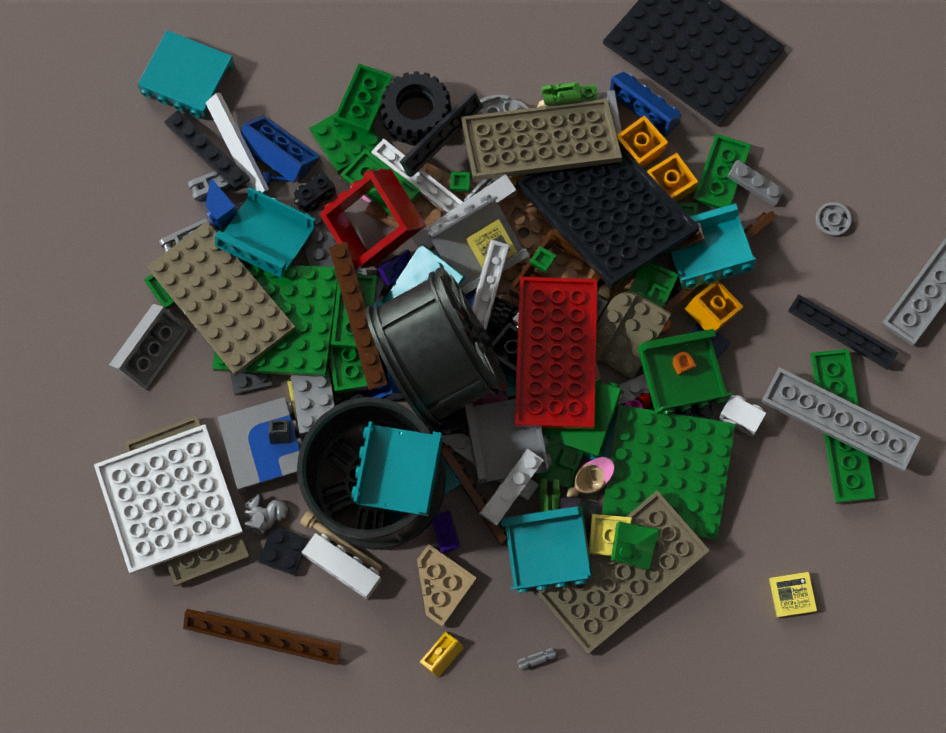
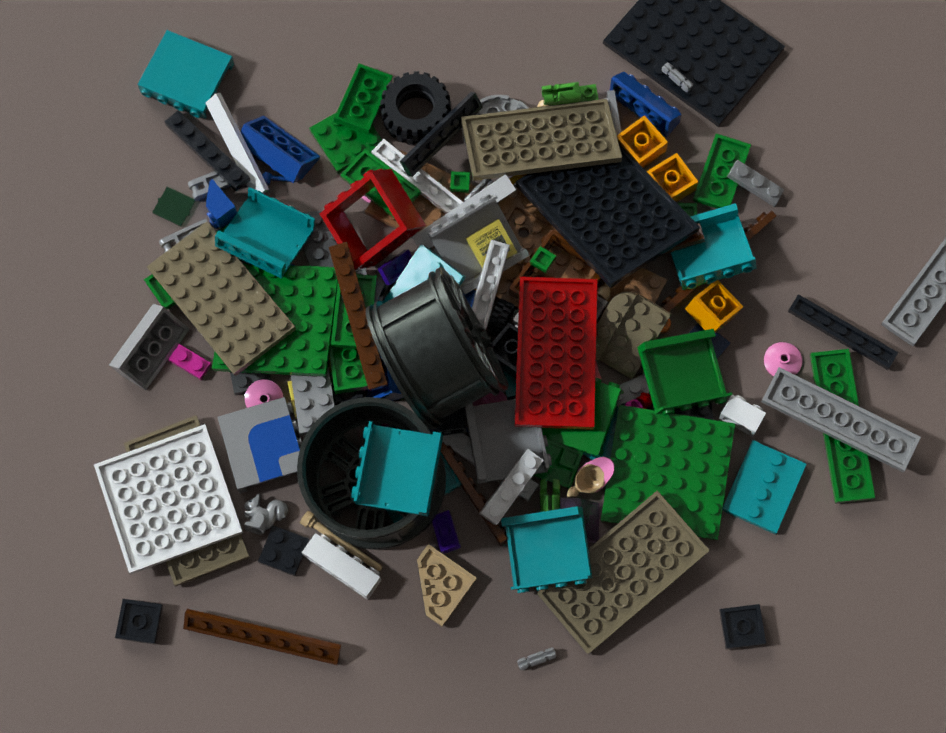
pearl dark grey slope [269,419,289,444] -> none
black brick [294,172,336,212] -> none
yellow slope [420,631,464,677] -> none
light yellow tile [589,514,632,556] -> none
green plate [611,521,660,571] -> none
green plate [628,263,679,308] -> none
orange tile [673,352,696,375] -> none
light yellow tile [769,572,817,618] -> none
light grey wheel [816,202,851,237] -> none
none -> black plate [115,599,163,645]
none -> clear green piece [152,187,196,227]
none -> dark pink plate [169,344,212,380]
none -> bright pink dish [245,379,283,408]
none -> light grey axle [662,62,693,92]
none -> black plate [719,604,766,650]
none -> teal plate [722,440,806,535]
none -> bright pink dish [764,342,802,377]

